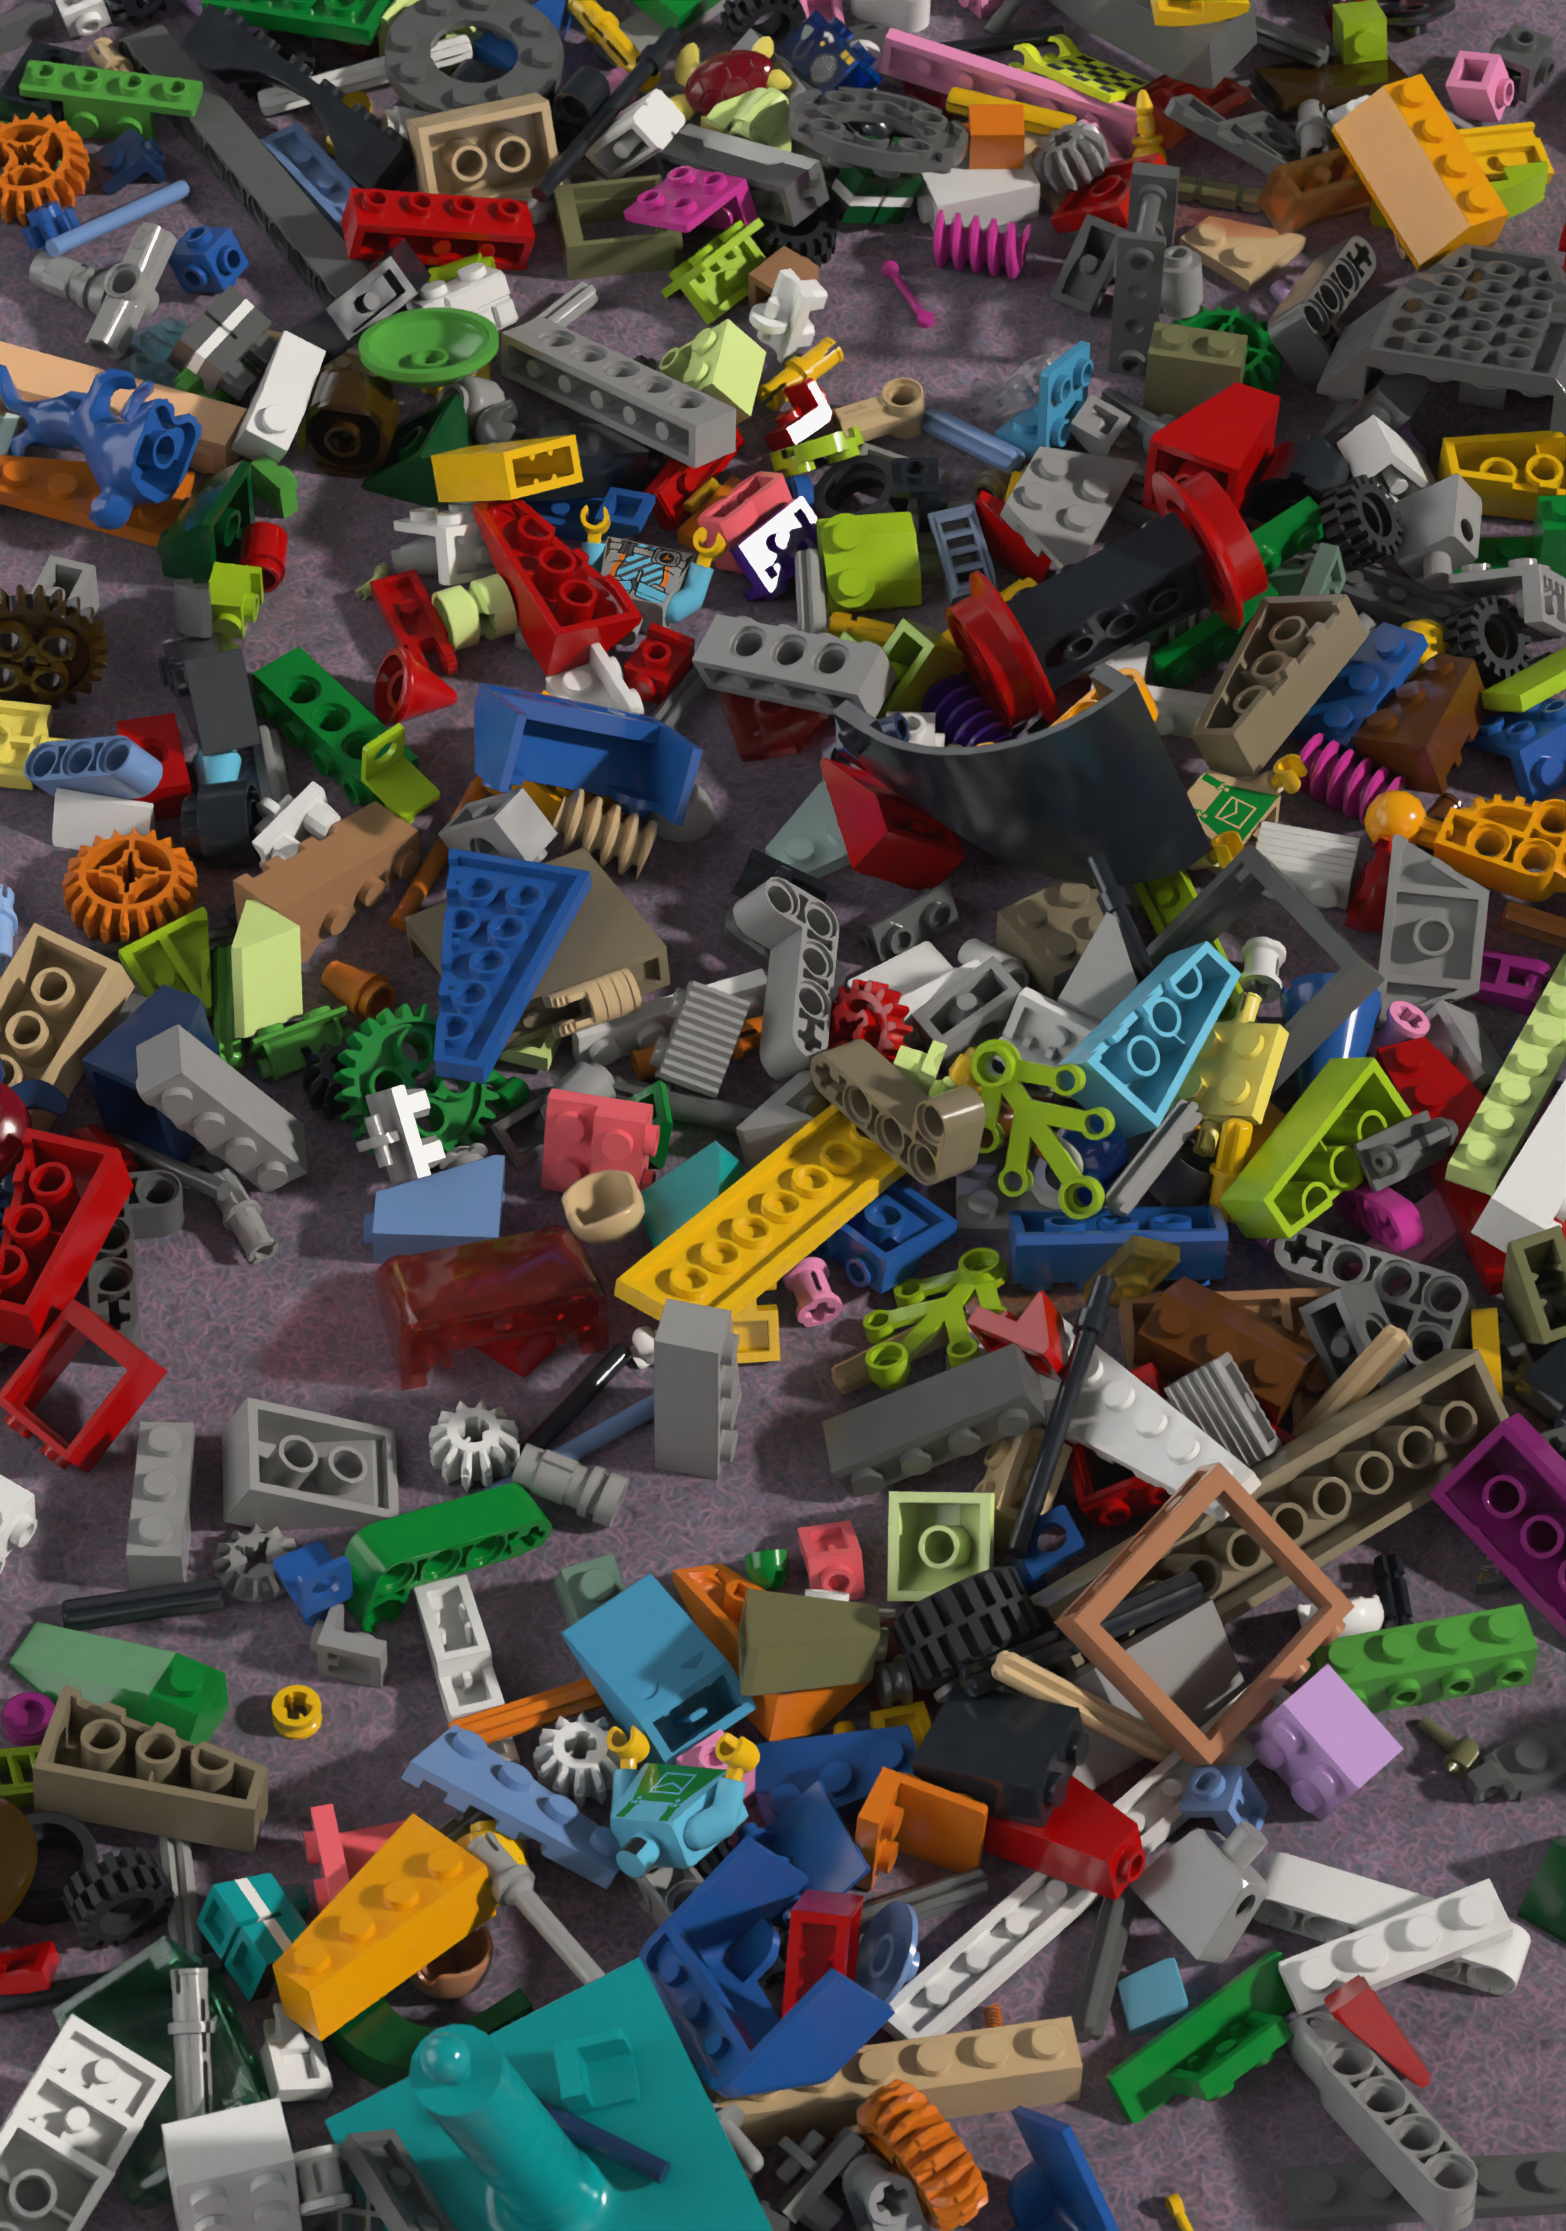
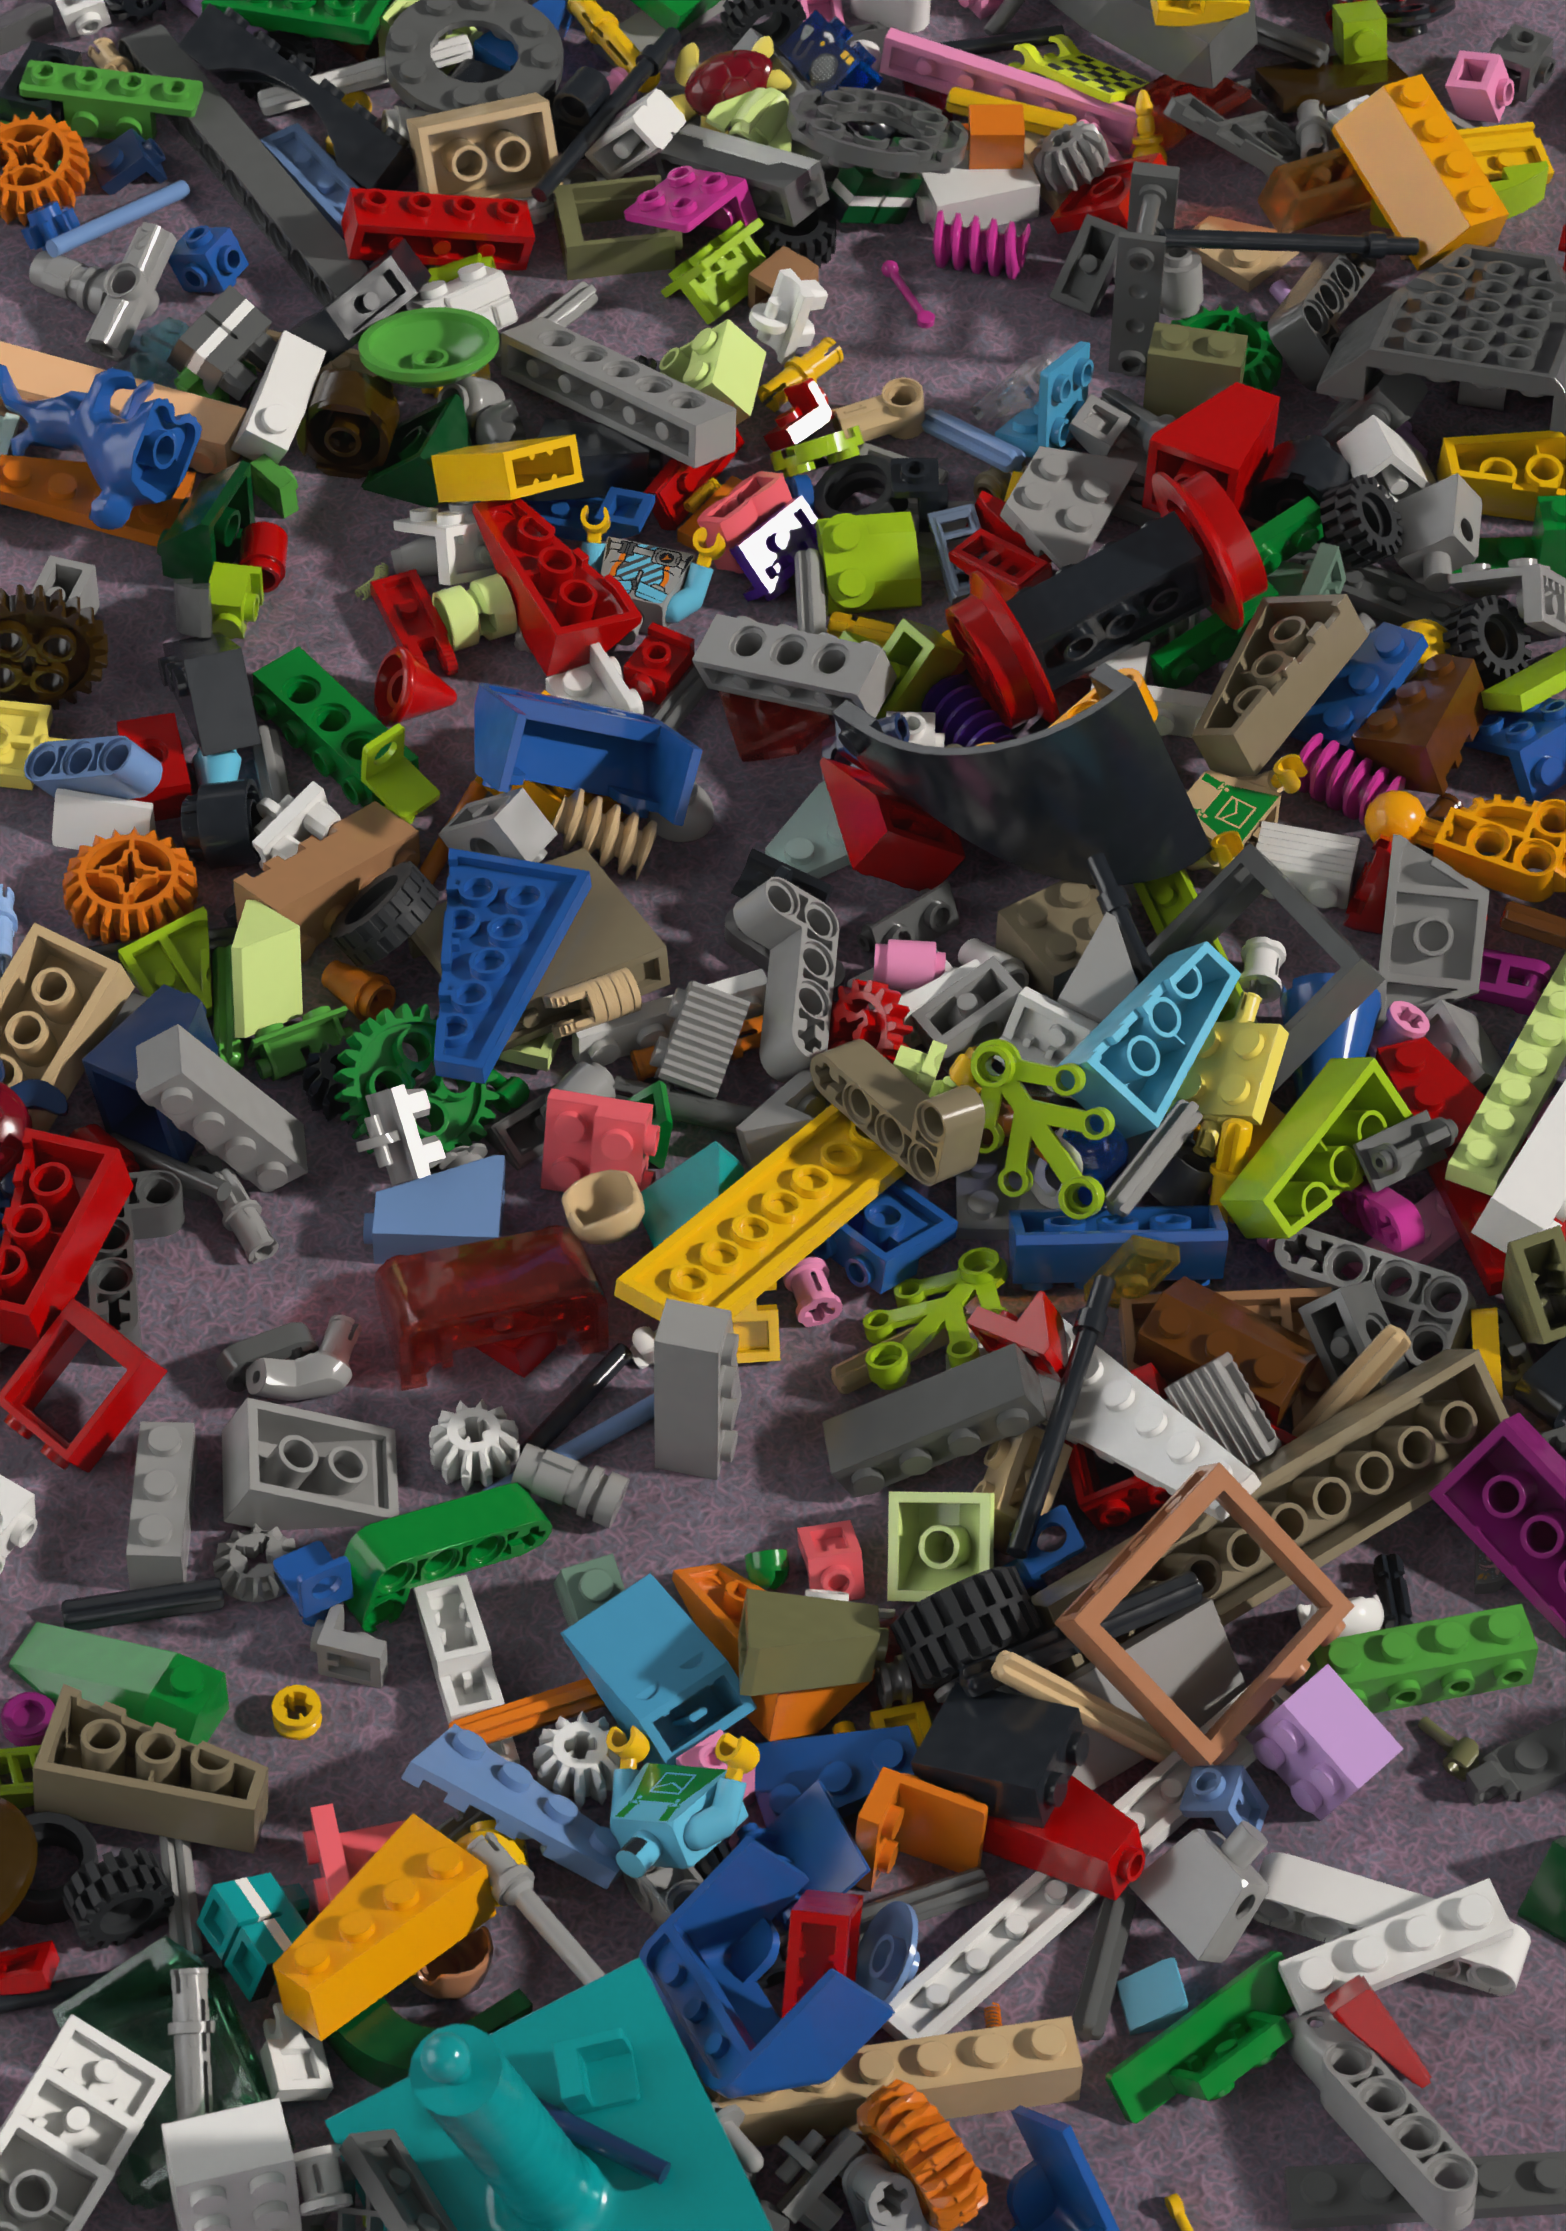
olive axle [1178,174,1264,214] -> none
none -> dark grey beam [216,1322,319,1392]
none -> light grey arm [246,1315,362,1401]
none -> black tyre [329,861,440,968]
none -> bright pink brick [873,939,946,991]
none -> red slope [948,528,1053,602]
none -> black bar [1159,228,1419,259]

